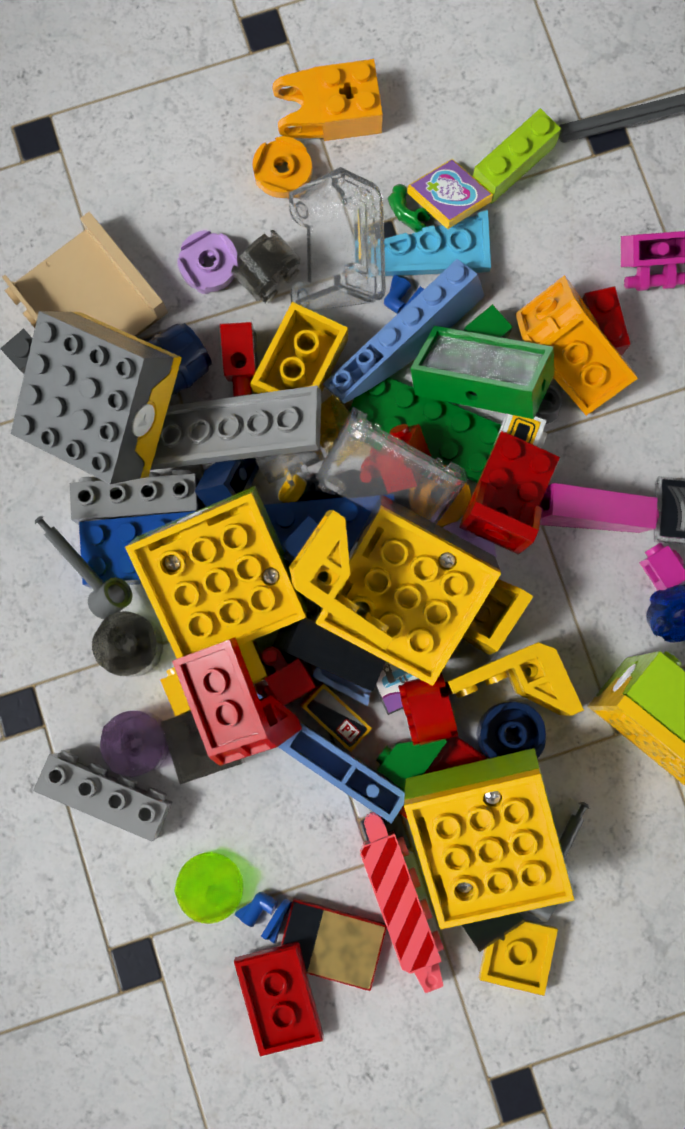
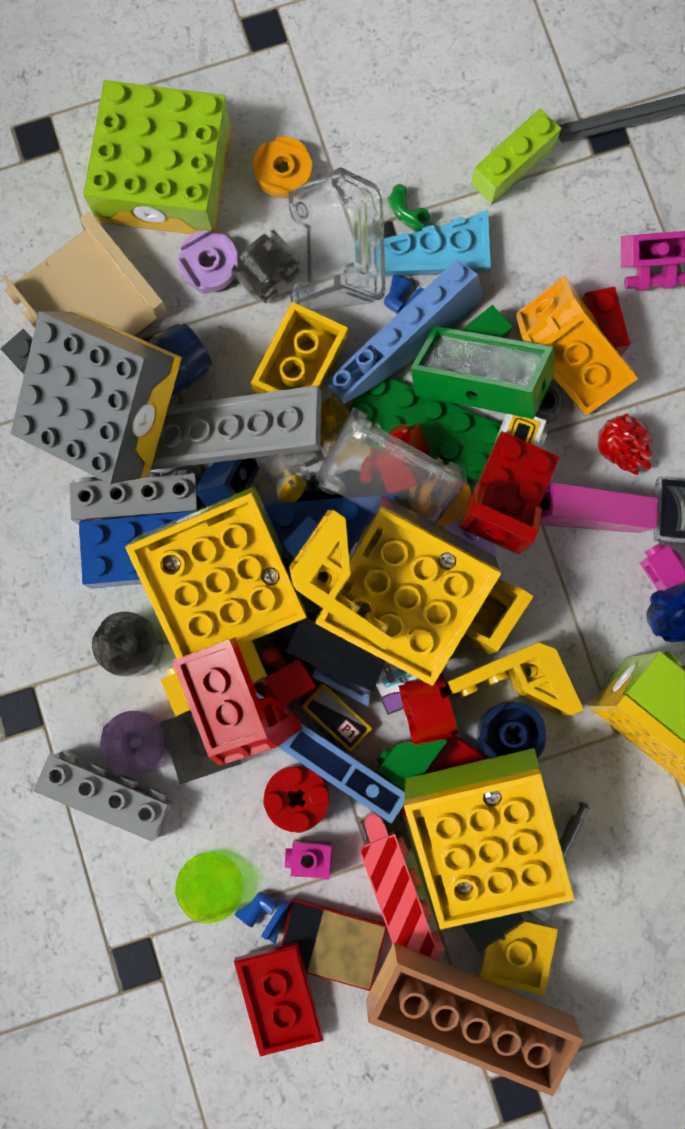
dark grey piece [35,516,133,619] -> none
red torso [220,322,258,397] -> none
light orange brick [272,59,383,141] -> none
tile [407,159,493,229] -> none
none -> lime piece [83,80,232,235]
none -> red brick [263,764,330,833]
none -> dark pink brick [285,840,332,880]
none -> nougat brick [366,943,583,1096]
none -> red hair [597,413,652,475]

